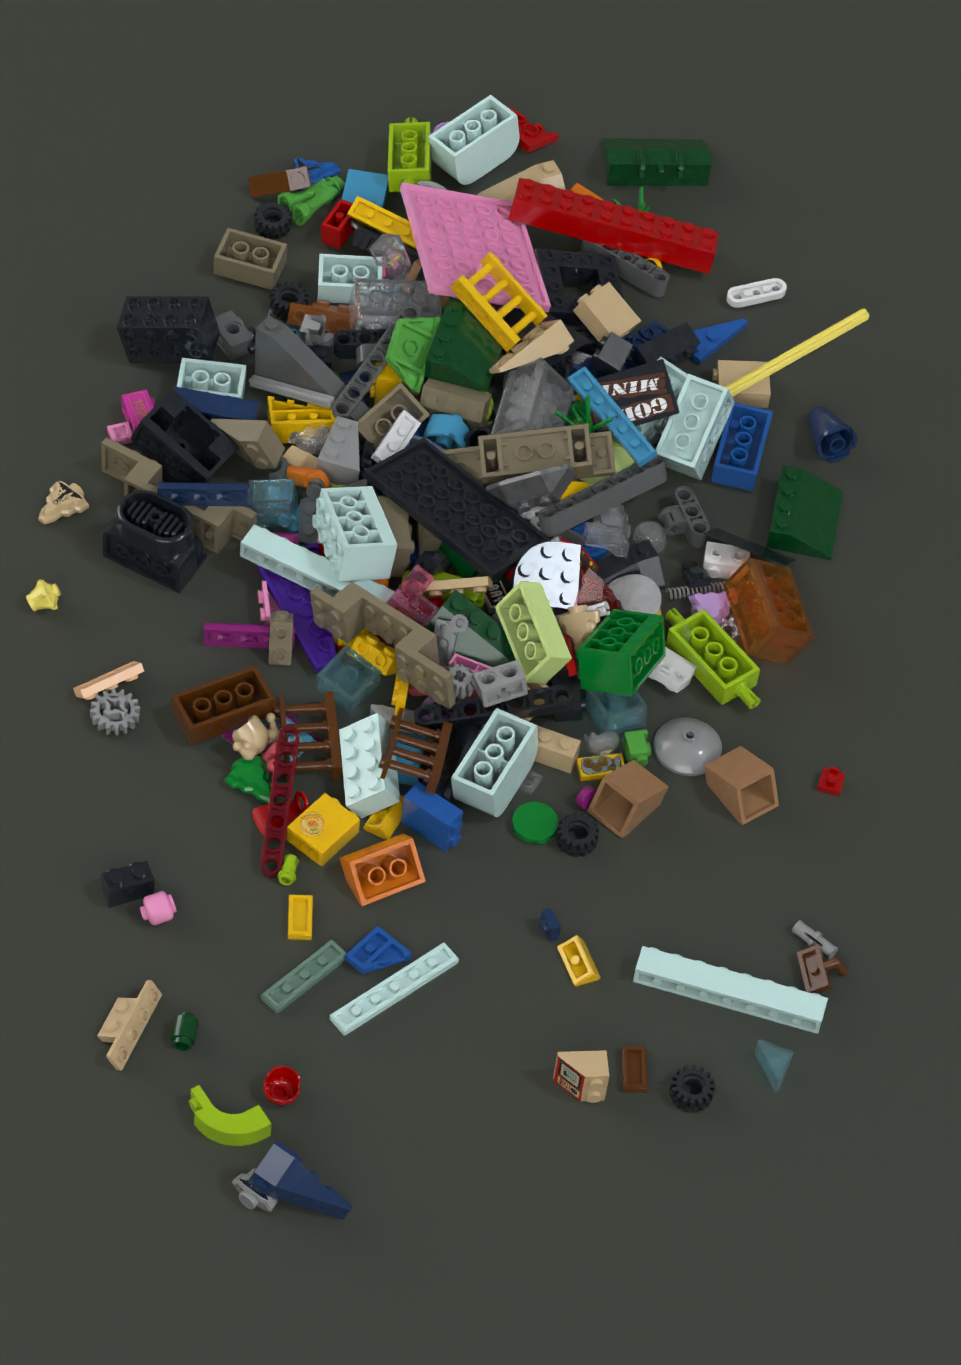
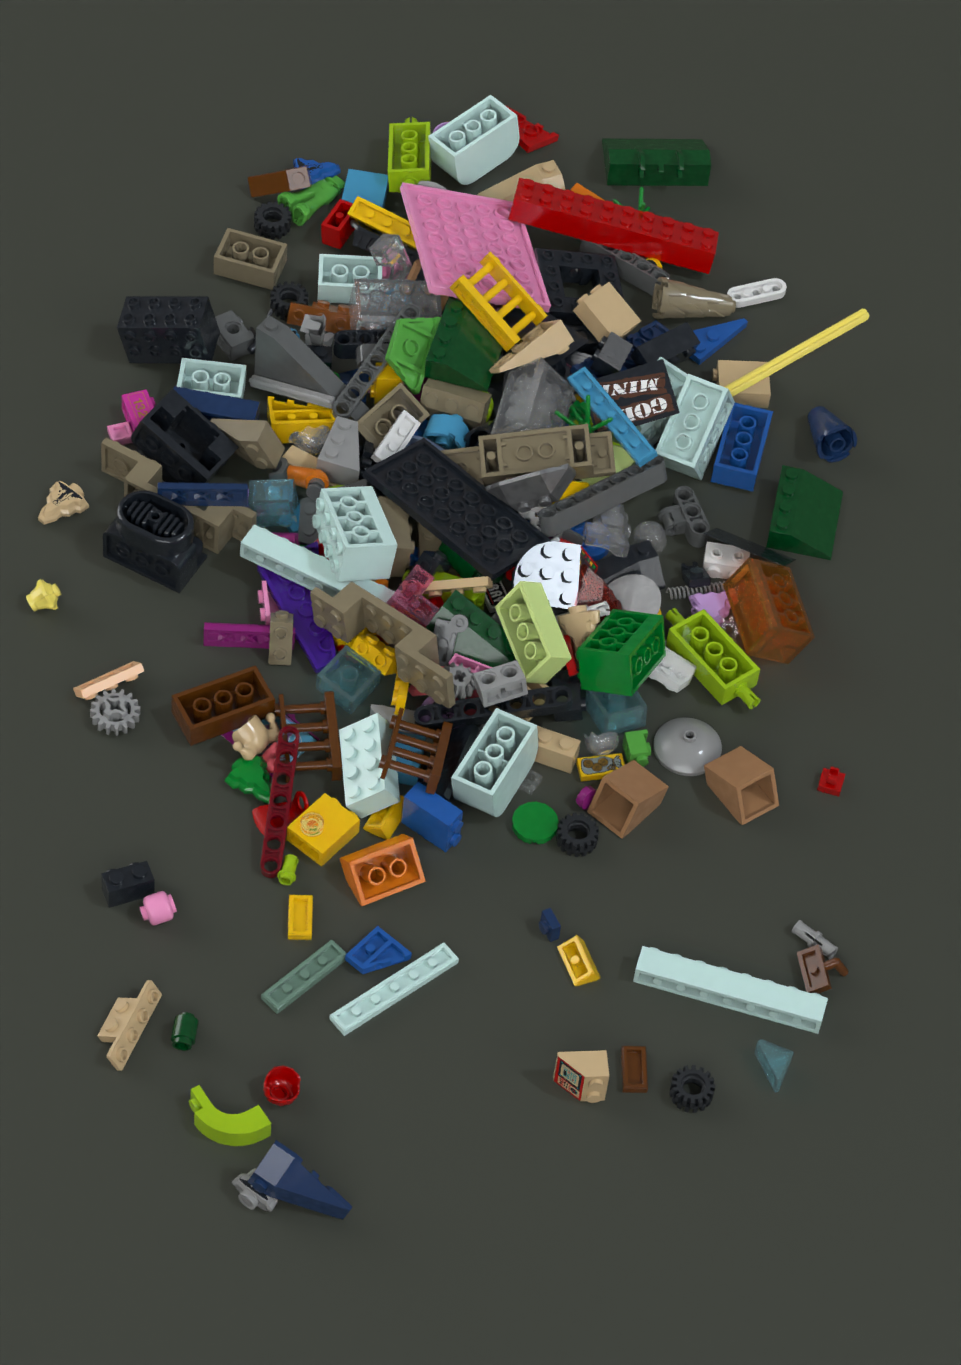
none -> dark tan cone [652,277,736,320]

